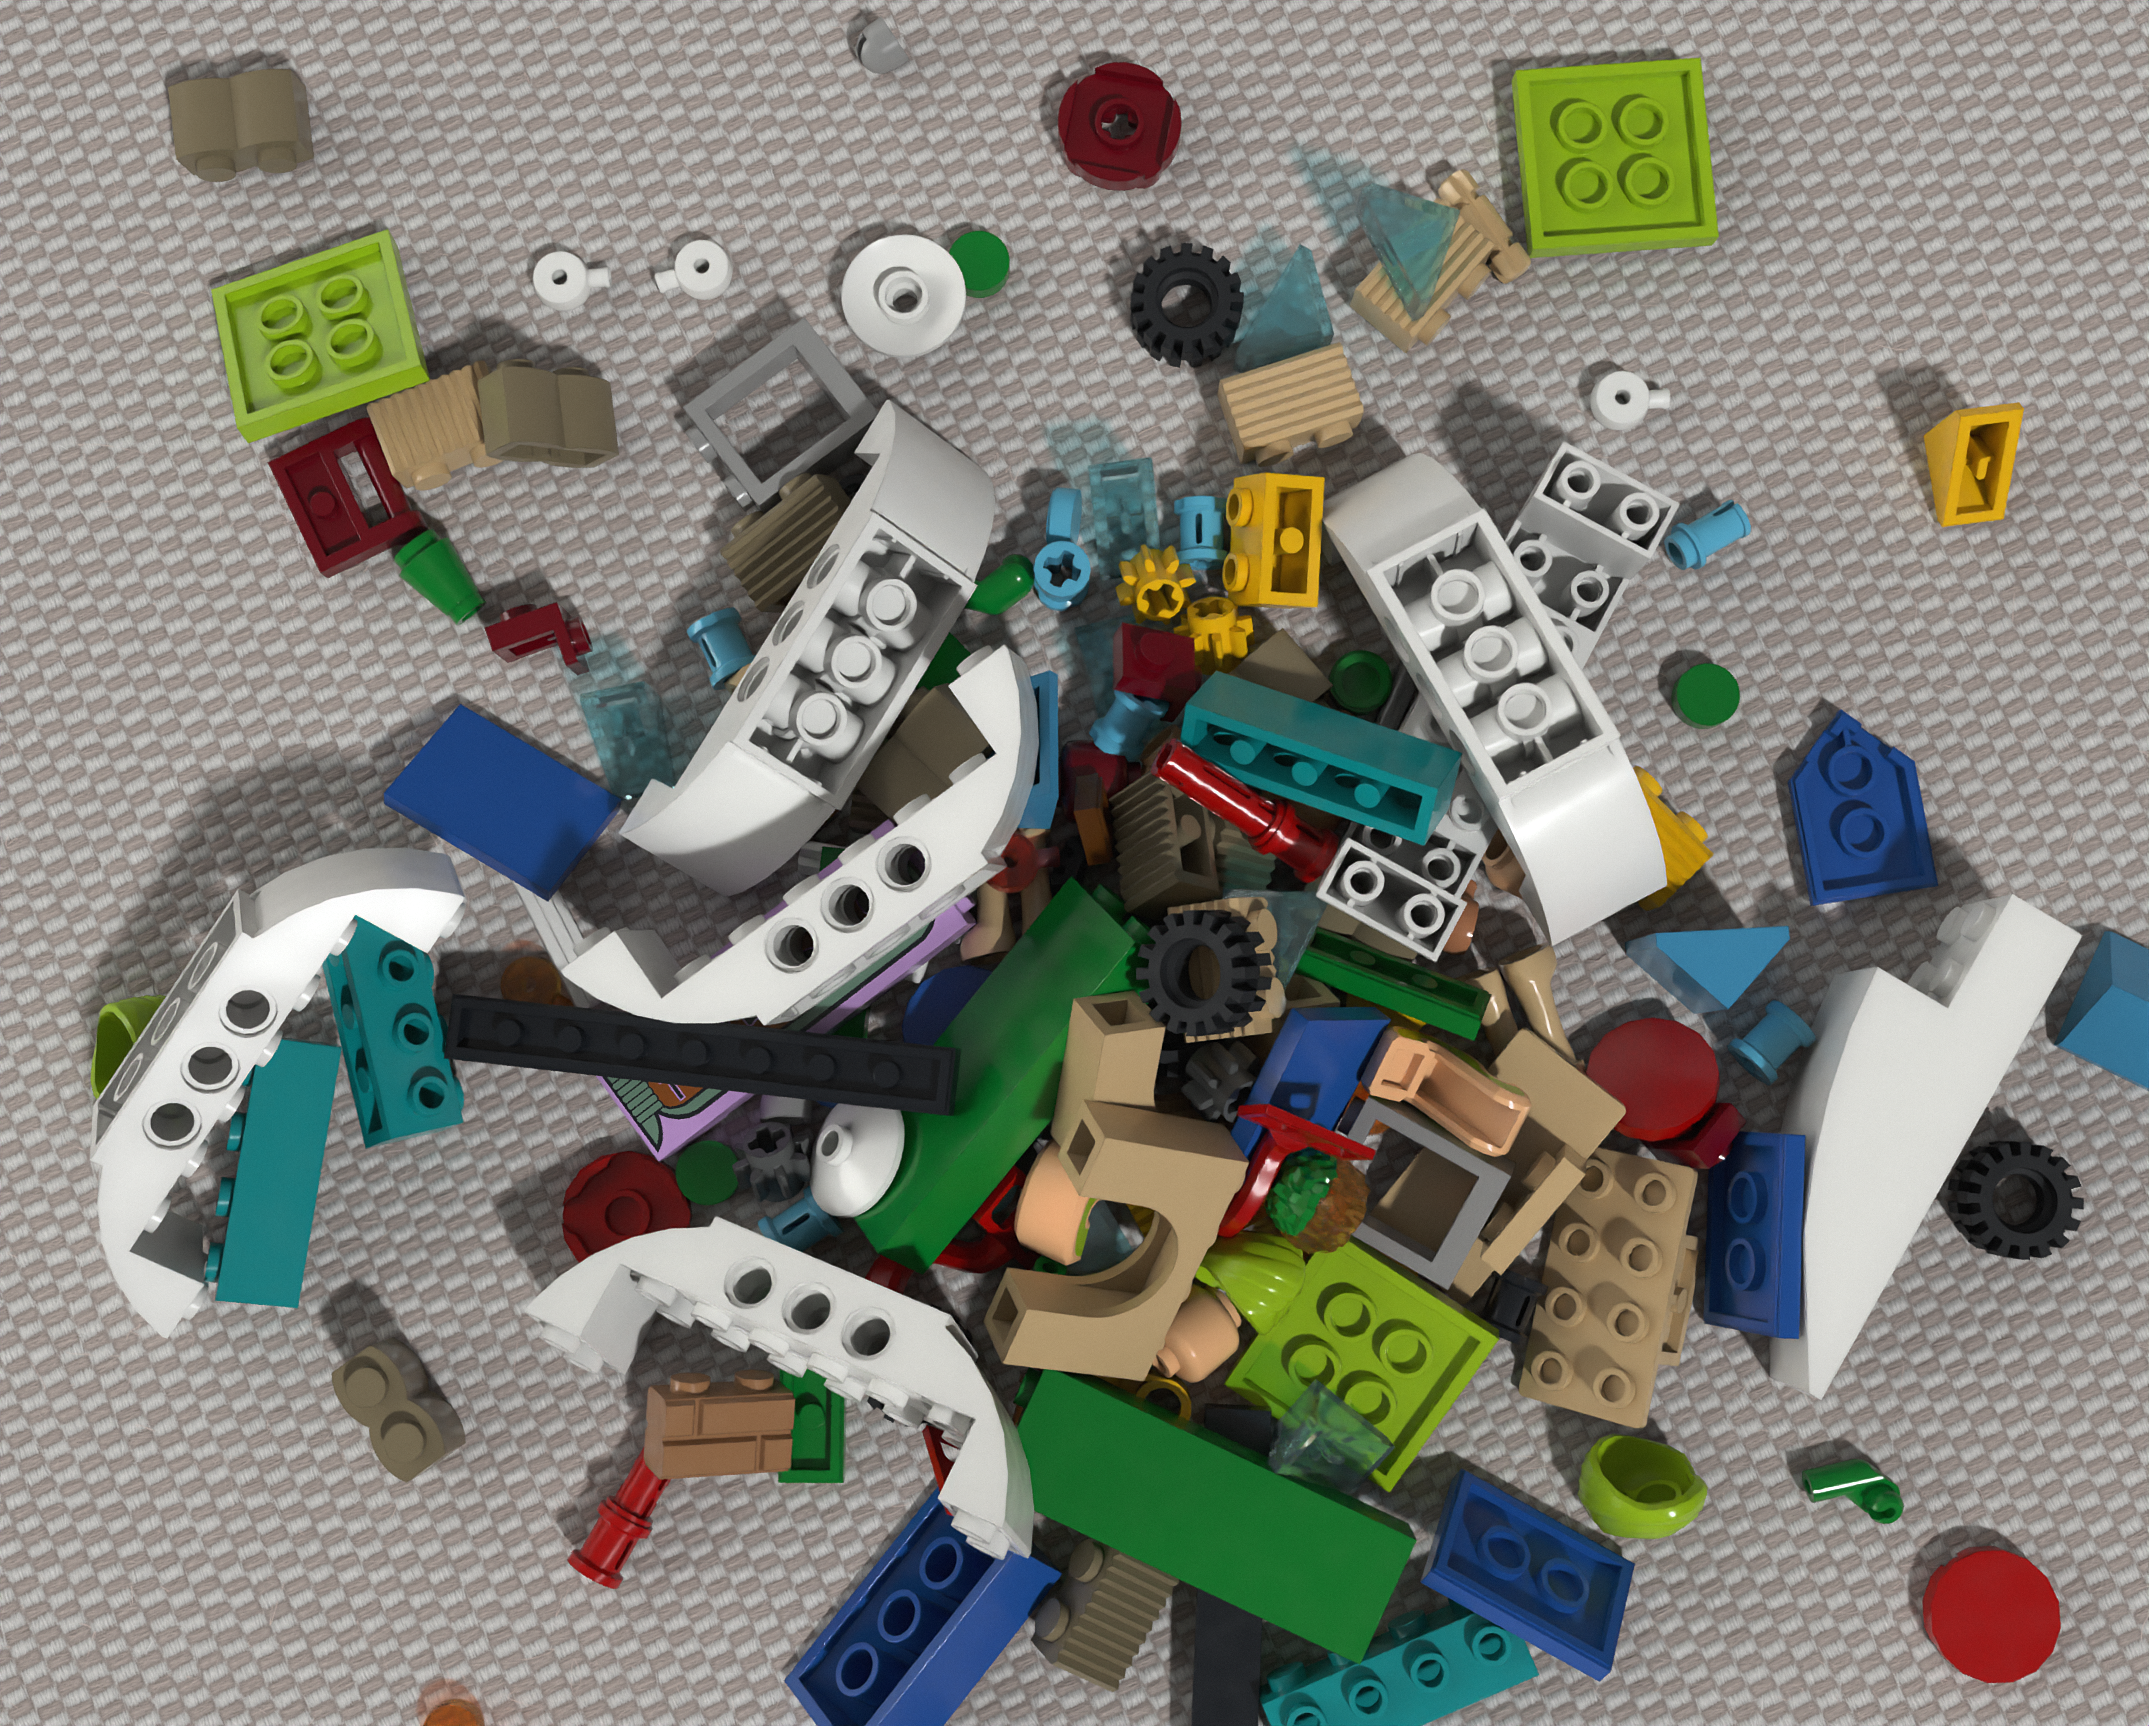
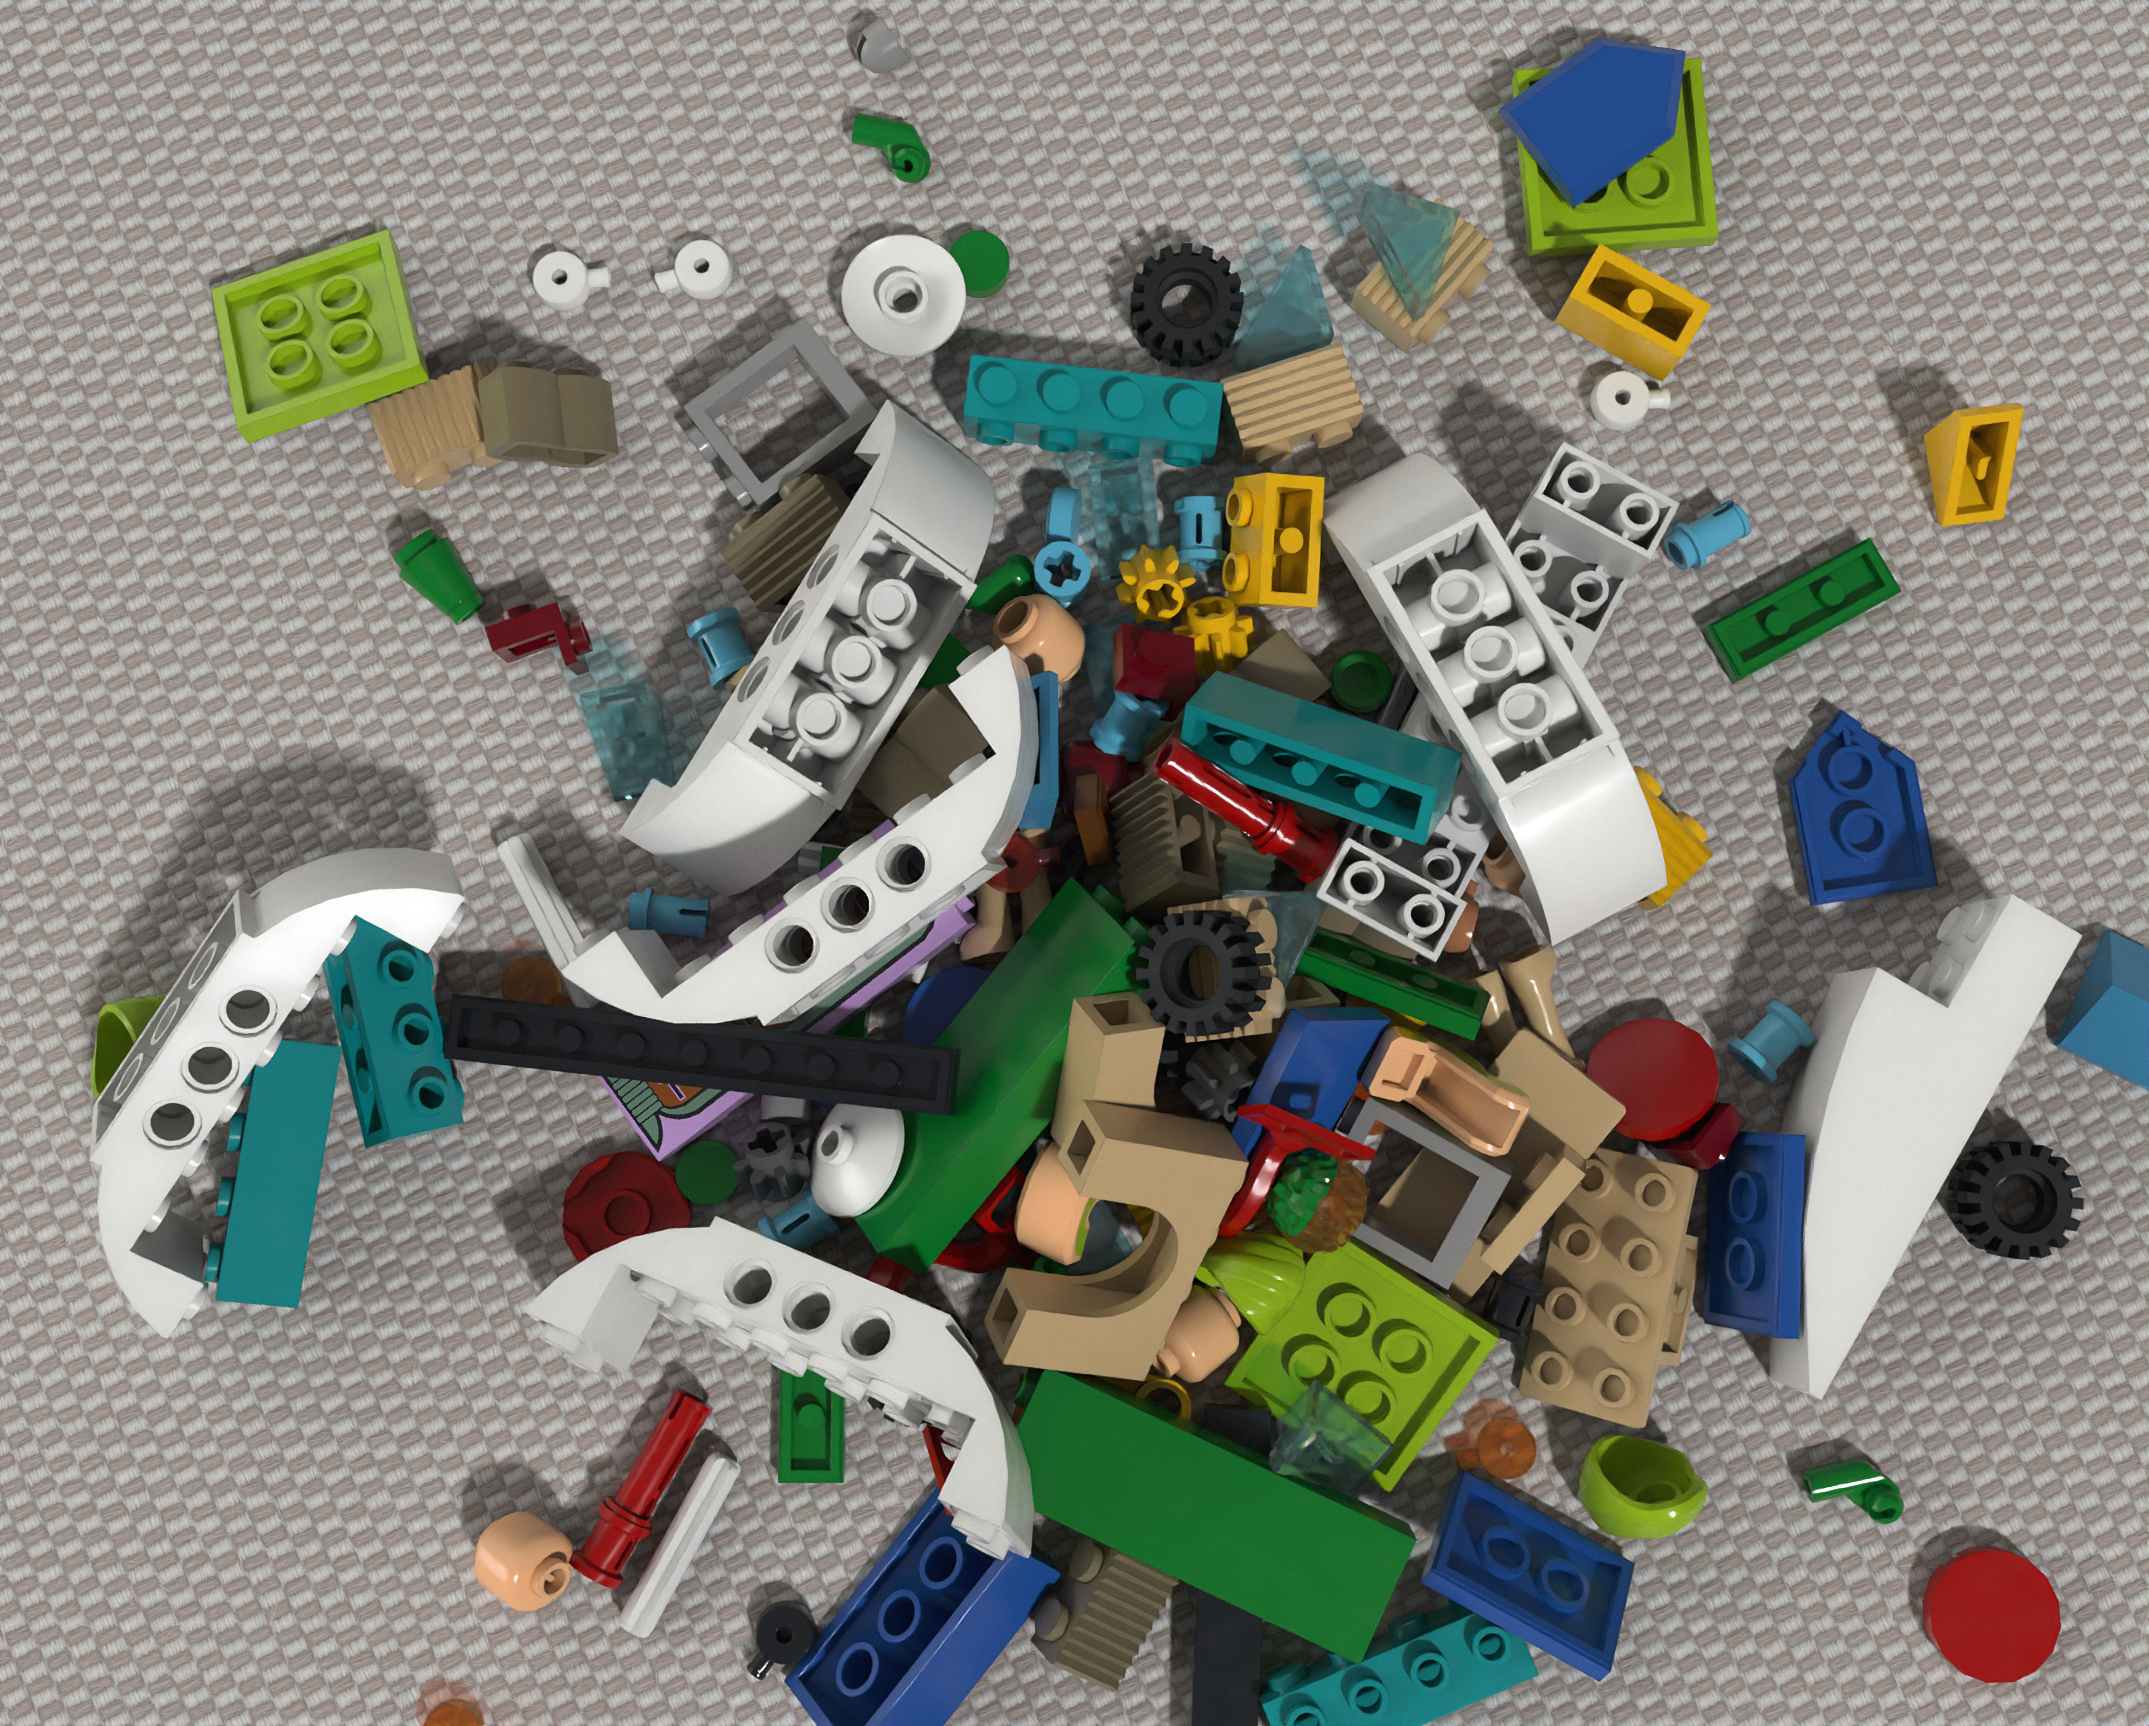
dark tan brick [168,69,314,182] -> none
dark red plate [267,417,429,578] -> none
dark tan brick [331,1337,466,1483] -> none
blue tile [384,704,621,902] -> none
medium nougat brick [644,1369,795,1480] -> none
dark red plate [1058,62,1182,191] -> none
tan axle [1438,169,1531,284] -> none
dark azure slope [1625,926,1790,1014] -> none
green tile [1671,663,1740,729] -> none
none -> light nougat head [474,1511,574,1612]
none -> white axle [618,1451,741,1638]
none -> medium azure pin [628,887,710,939]
none -> black piece [747,1600,817,1680]
none -> green arm [852,113,931,183]
none -> teal brick [963,354,1224,468]
none -> light nougat head [992,594,1087,683]
none -> clear orange piece [1455,1417,1537,1480]
none -> blue tile [1498,38,1686,209]
none -> yellow brick [1554,243,1712,382]
none -> green tile [1702,537,1901,684]

